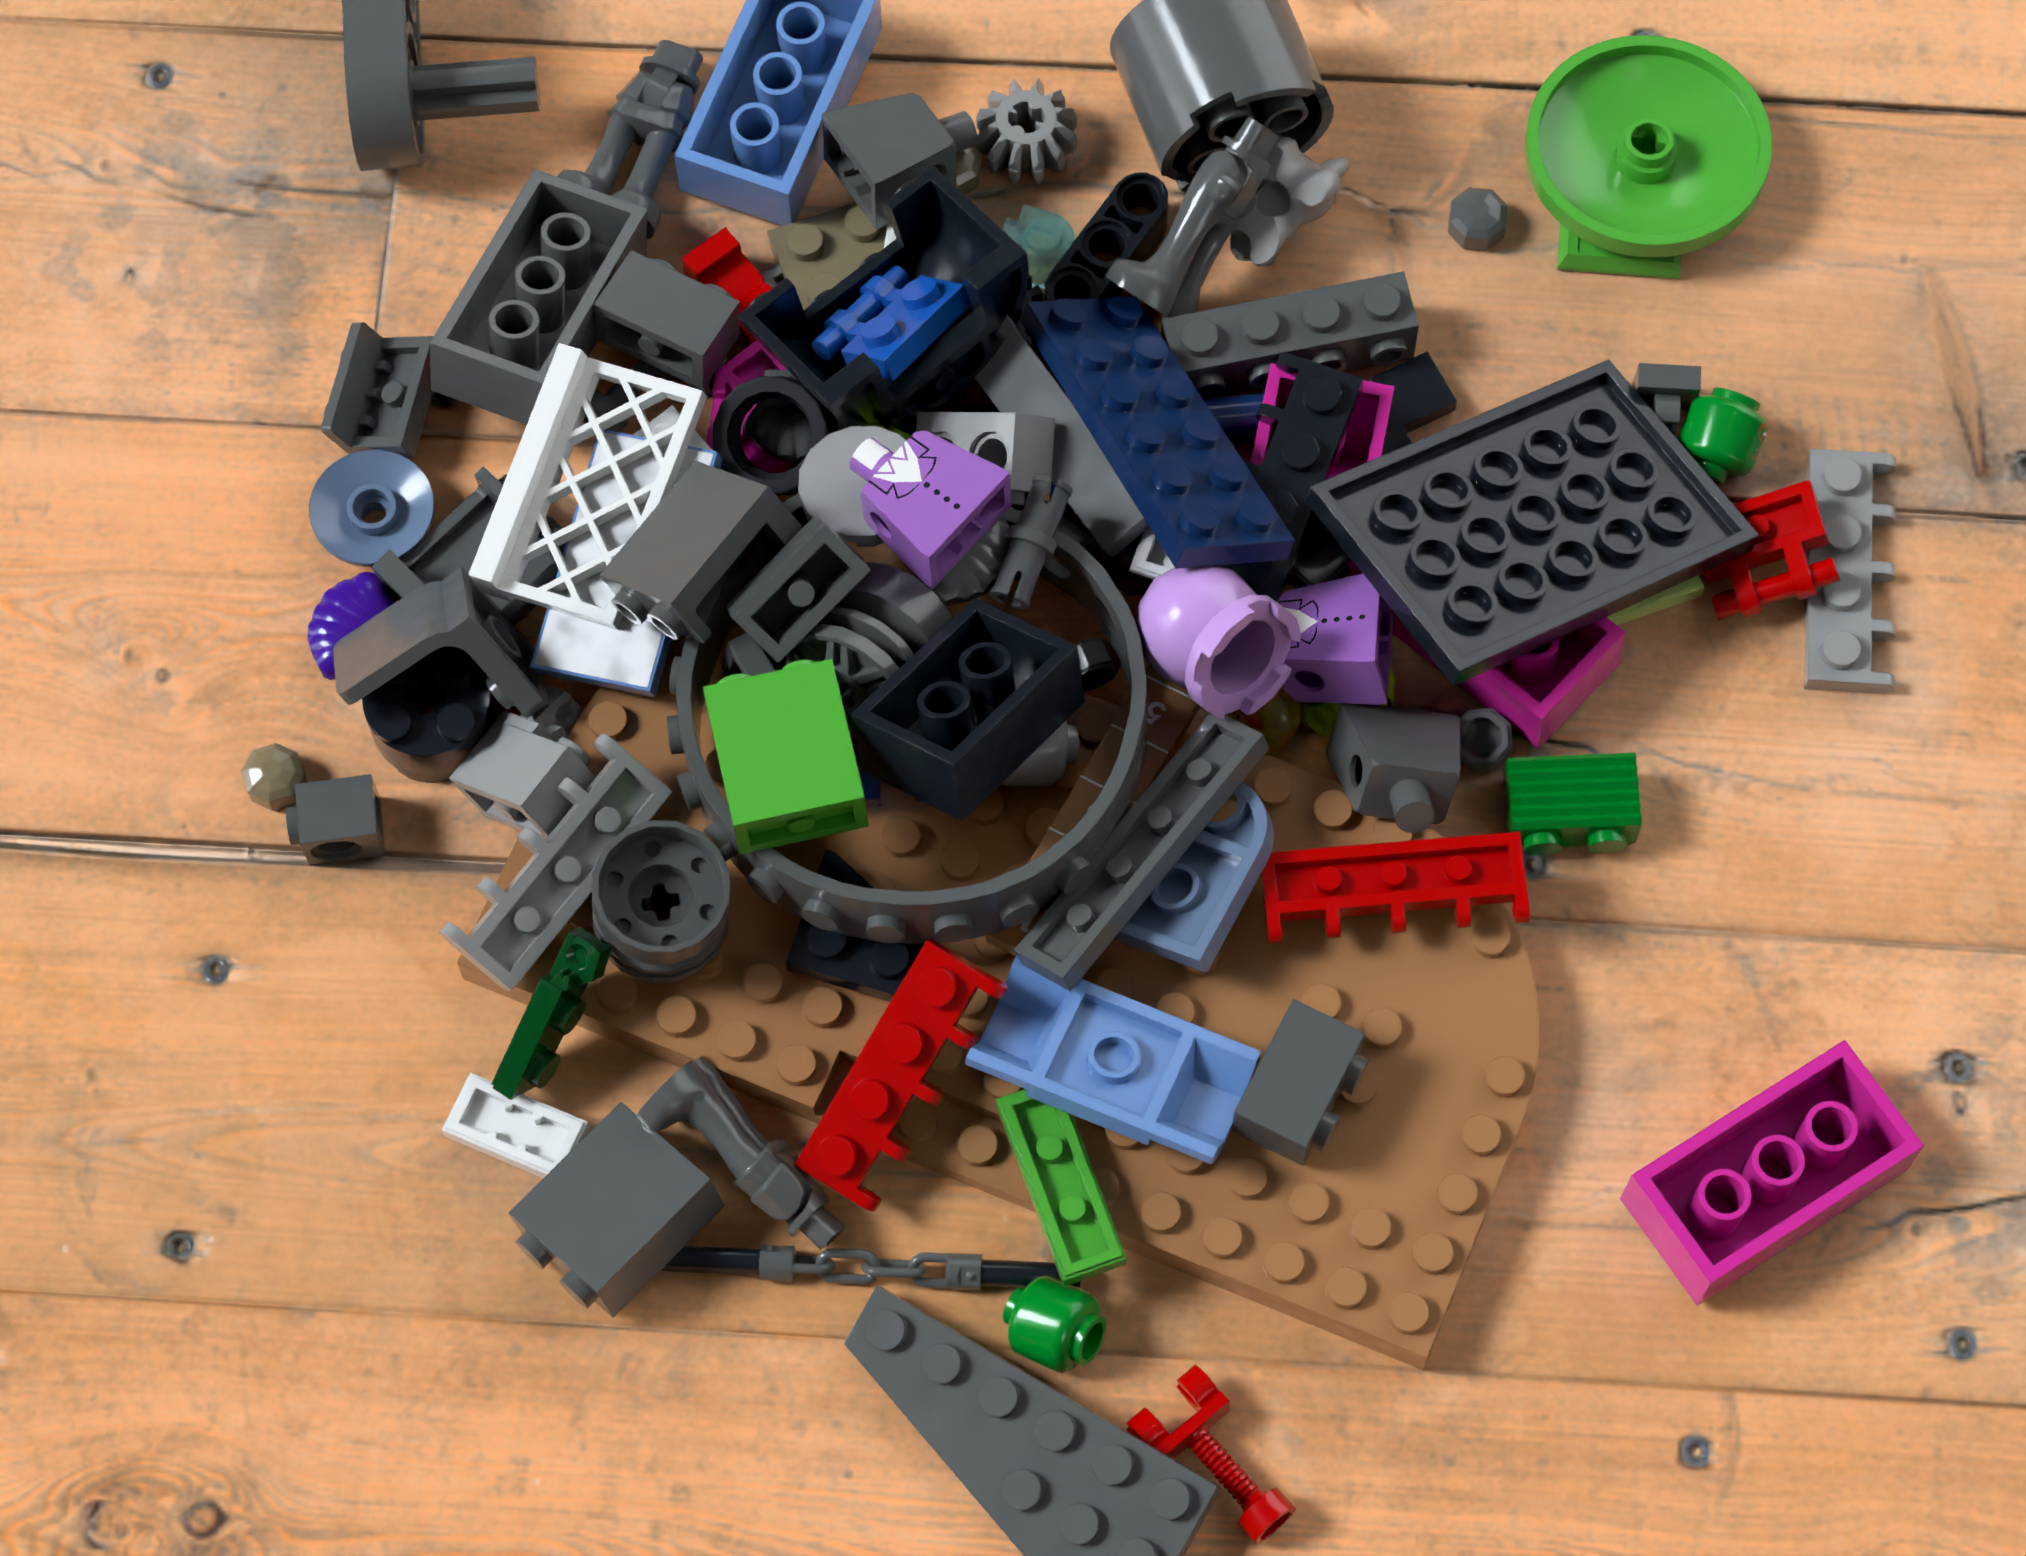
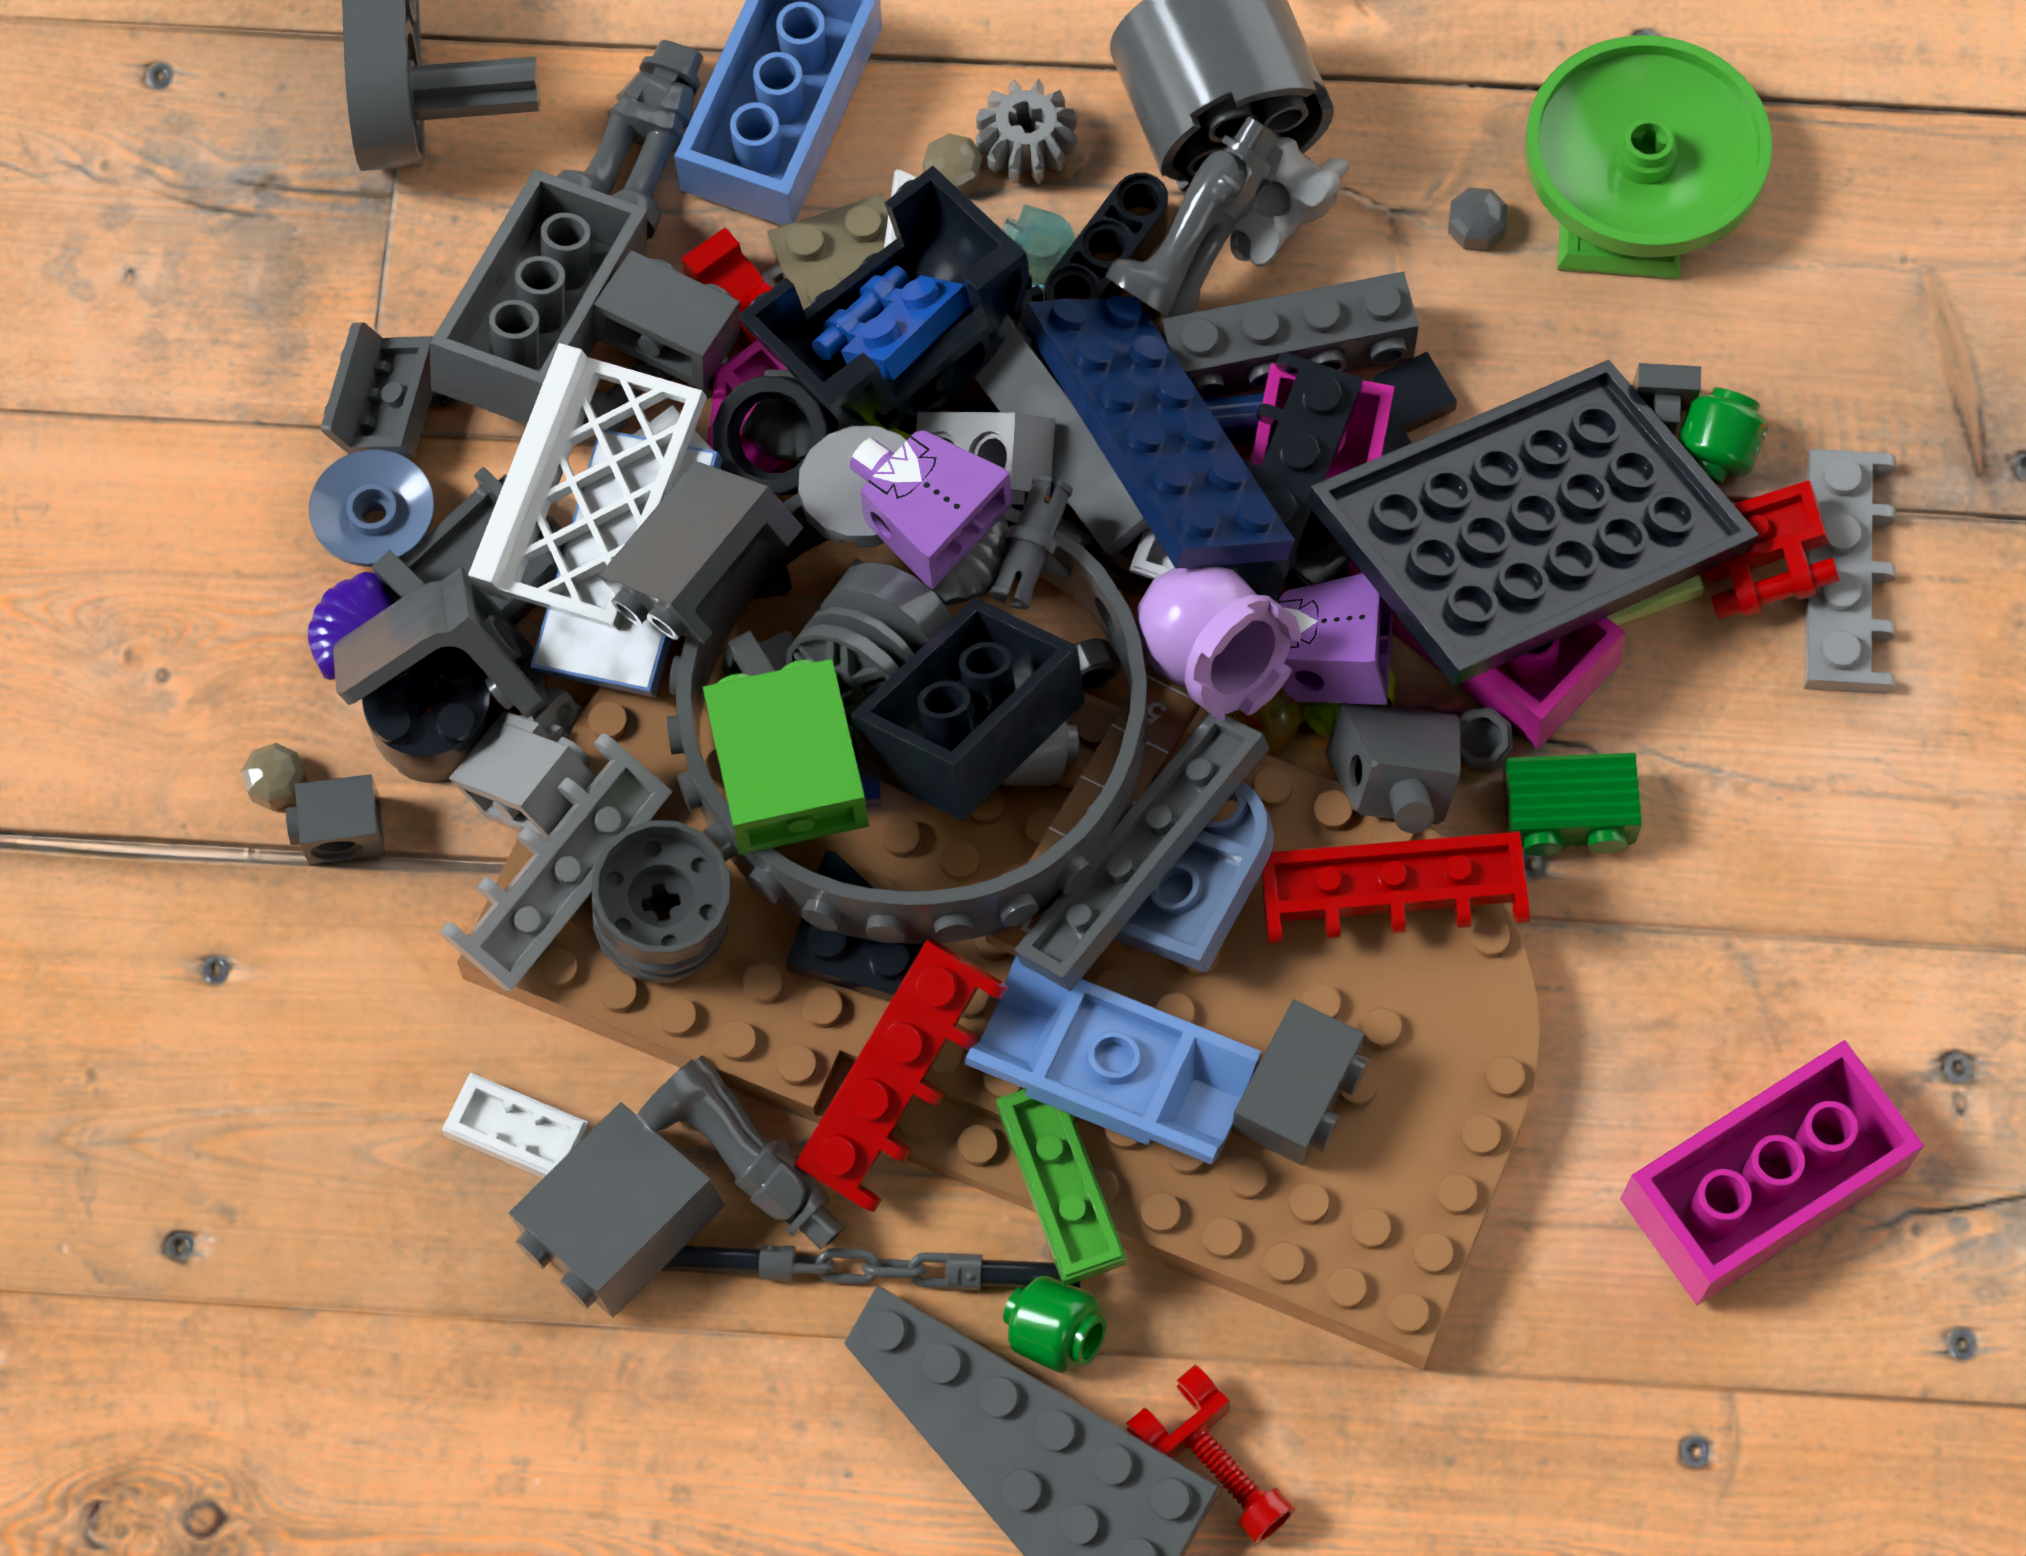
dark green hinge [491,927,612,1100] -> none
dark grey brick [726,513,871,663] -> none
dark grey torso [822,93,978,229] -> none

